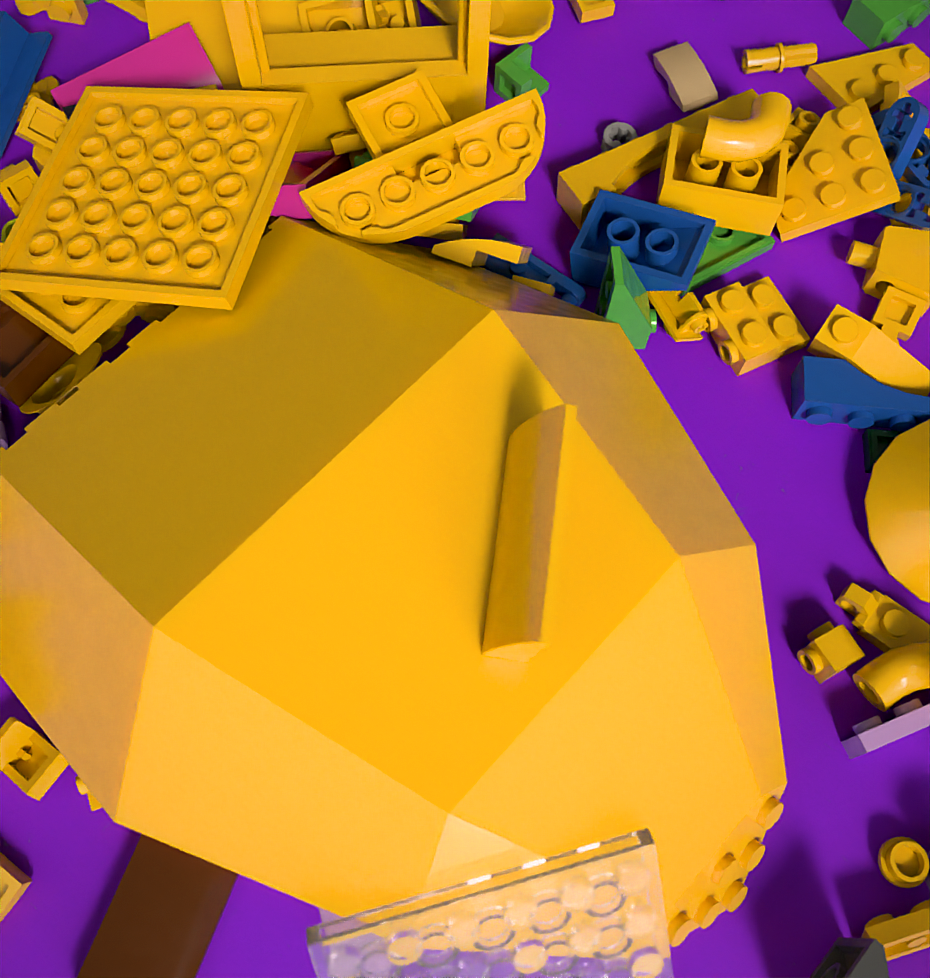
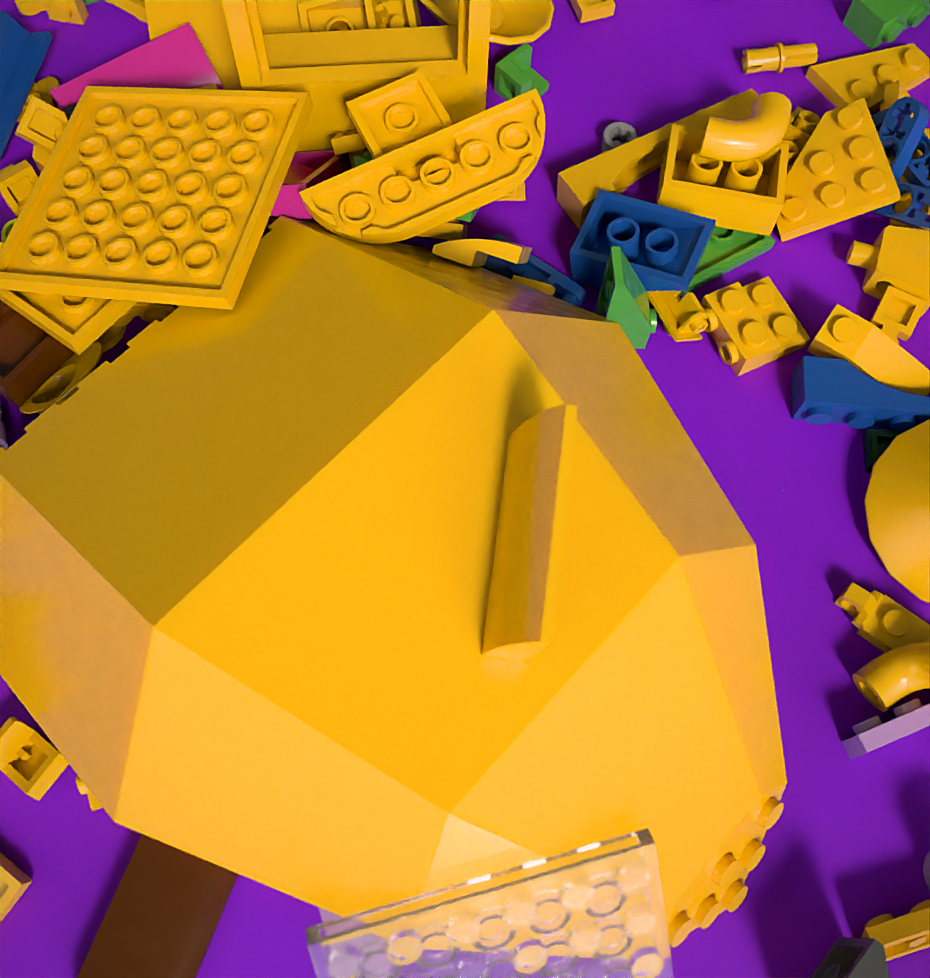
tan slope [653,42,718,112] -> none
yellow plate [797,621,865,684] -> none
yellow plate [878,837,929,888] -> none

